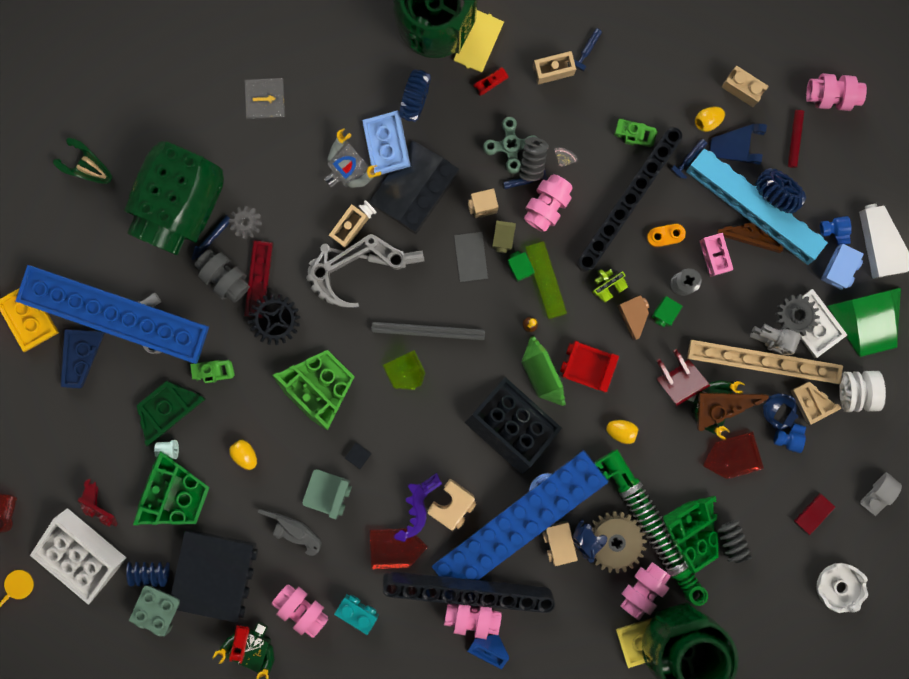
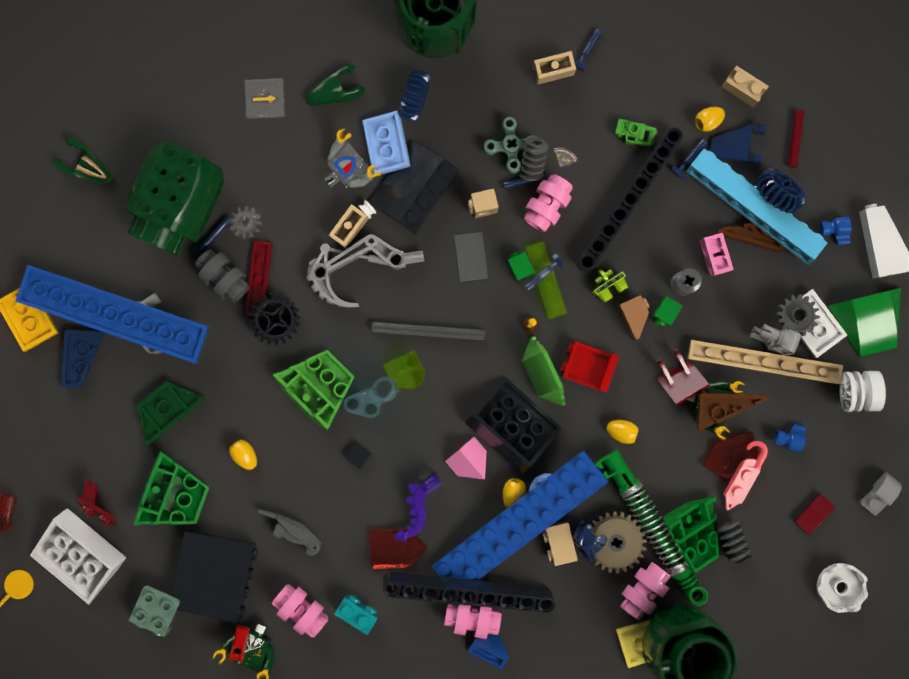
dark blue piece [126,562,170,587] -> none
light aqua bush [154,440,179,459] -> none
bright green piece [190,360,235,383] -> none
sand green bracket [303,469,352,519] -> none
tan piece [428,479,476,531] -> none
light yellow piece [454,10,504,73] -> none
red bar [473,67,508,96] -> none
olive slope [492,221,516,253] -> none
light orange plate [647,224,686,247] -> none
dark blue helmet [763,394,799,430] -> none
tan wing [791,382,841,425] -> none
bright pink piece [806,73,867,111] -> none
light blue brick [821,244,864,290] -> none
none -> dark green animal [306,65,365,106]
none -> clear light blue panel [344,377,403,418]
none -> bright pink slope [445,437,487,479]
none -> yellow animal [503,478,526,508]
none -> dark blue piece [525,254,563,291]
none -> coral plate [723,441,768,511]

